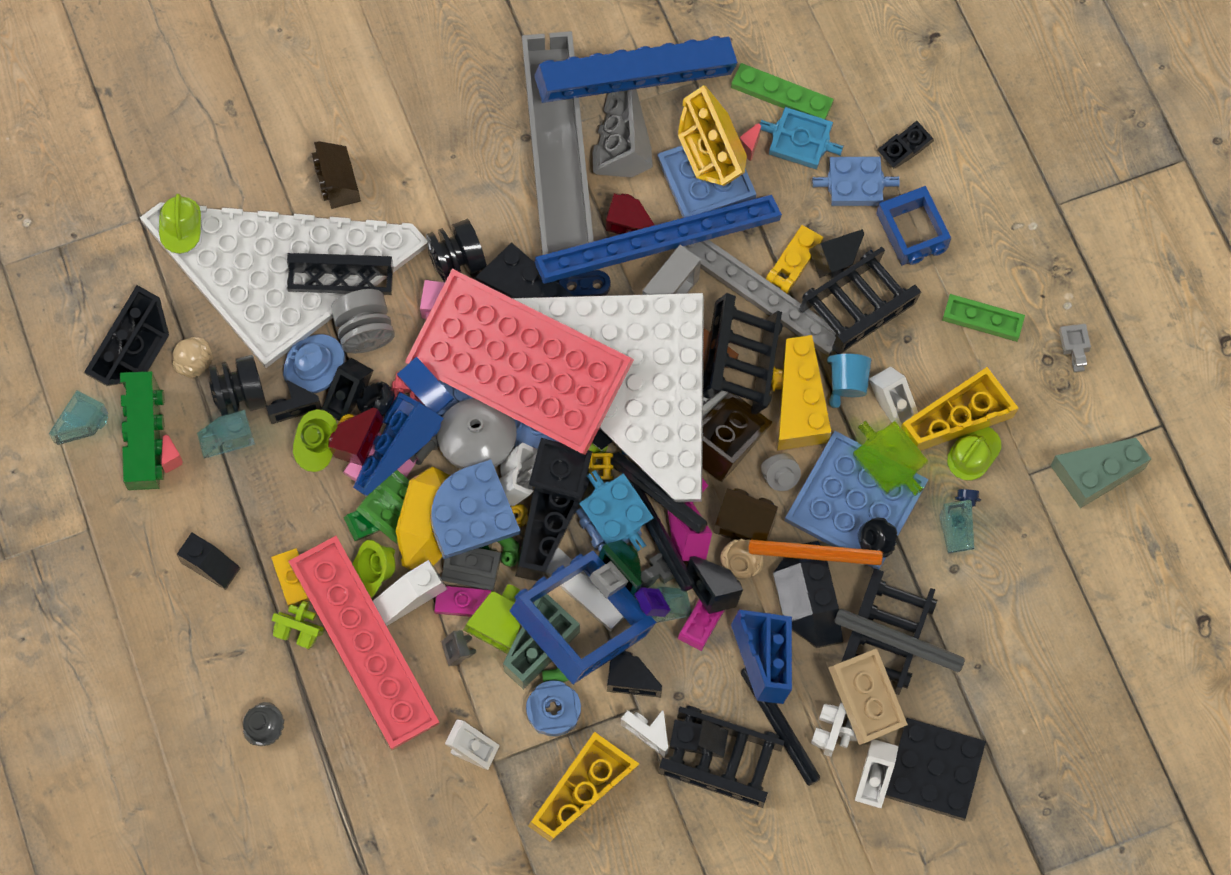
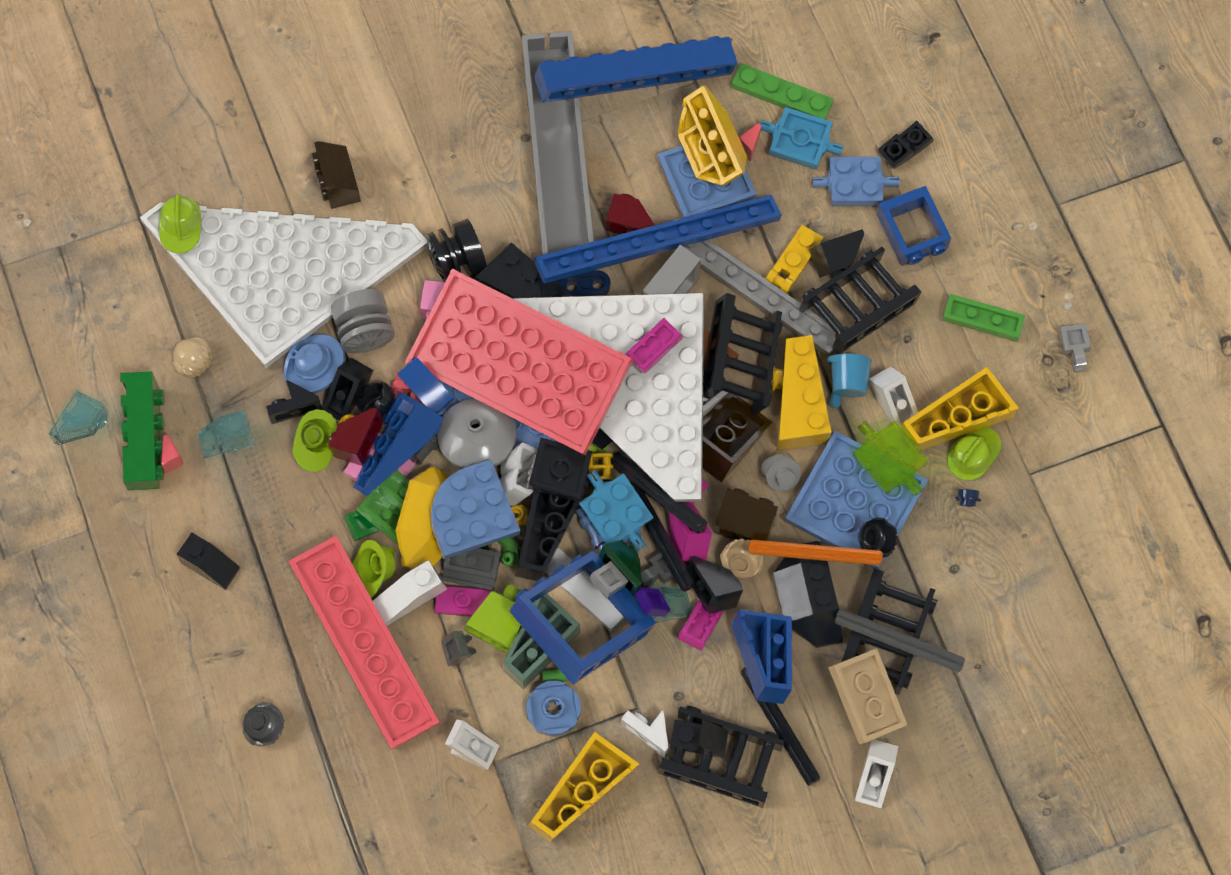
black wedge [84,285,169,386] -> none
black wheel [209,355,267,419] -> none
yellow plate [271,548,310,608] -> none
lime hips [271,601,325,649] -> none
black fence [287,253,394,295] -> none
light grey wedge [592,89,653,177] -> none
black slope [607,651,662,698] -> none
white hips [811,703,857,757] -> none
black plate [885,718,986,821] -> none
clear light blue slope [939,500,974,553] -> none
sand green wedge [1050,438,1151,509] -> none
none -> dark pink plate [625,318,683,374]

